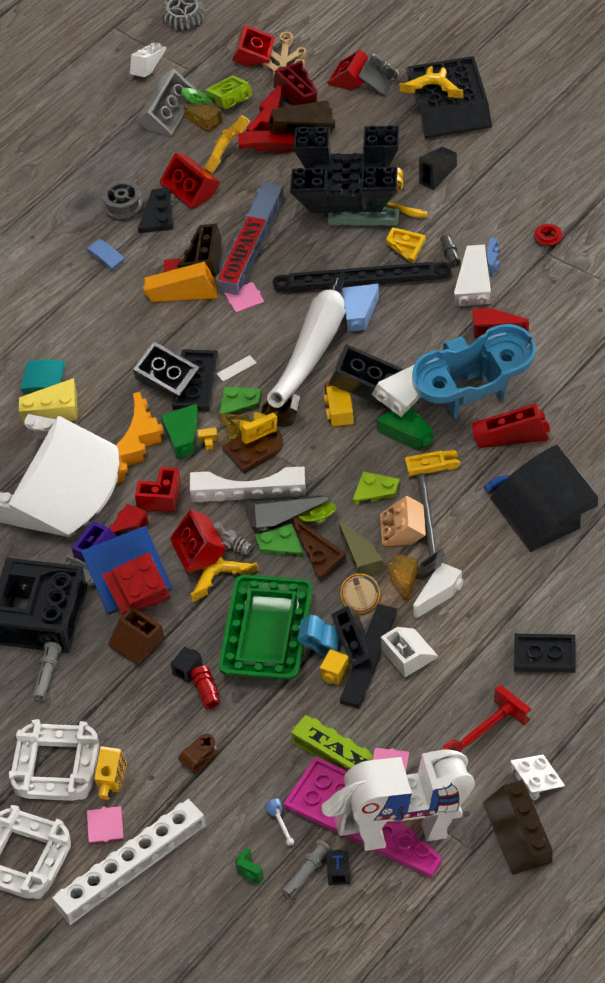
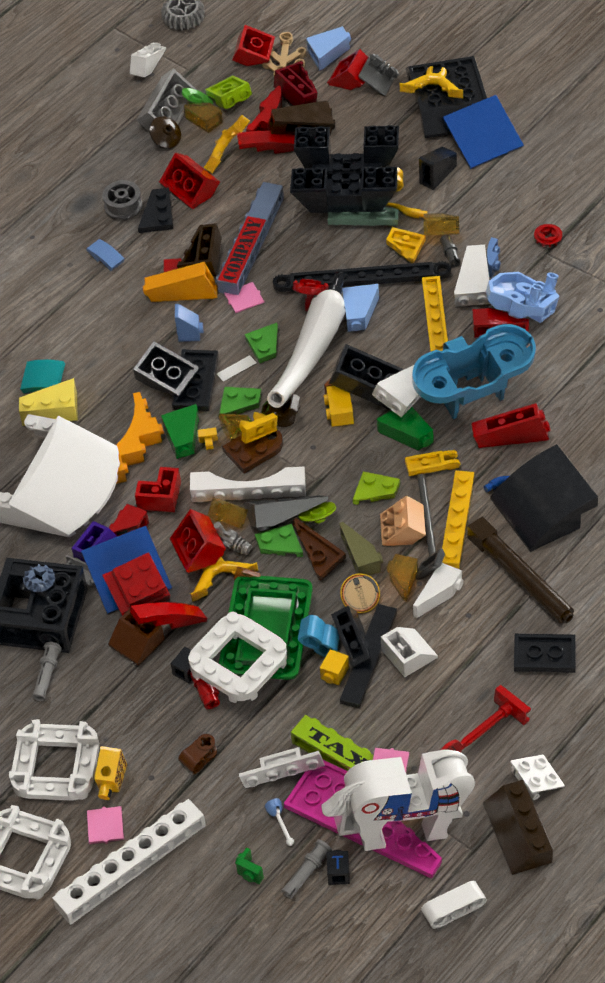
none -> sand blue gear [23,564,55,592]
none -> red slope [130,602,208,629]
none -> dark brown dish [149,116,181,149]
none -> medium blue slope [175,304,204,342]
none -> white plate [188,612,287,703]
none -> clear yellow slope [208,497,248,528]
none -> dark orange slope [234,567,261,581]
none -> white bracket [239,747,325,788]
none -> bright green wing [245,322,278,363]
none -> red tile [292,279,329,311]
none -> light blue slope [306,26,351,71]
none -> white beam [421,881,487,929]
none -> yellow plate [422,276,448,352]
none -> clear yellow slope [424,213,459,235]
none -> yellow plate [442,470,474,568]
none -> blue piece [443,95,524,169]
none -> dark brown brick [467,516,574,624]
none -> light blue brick [486,272,560,323]

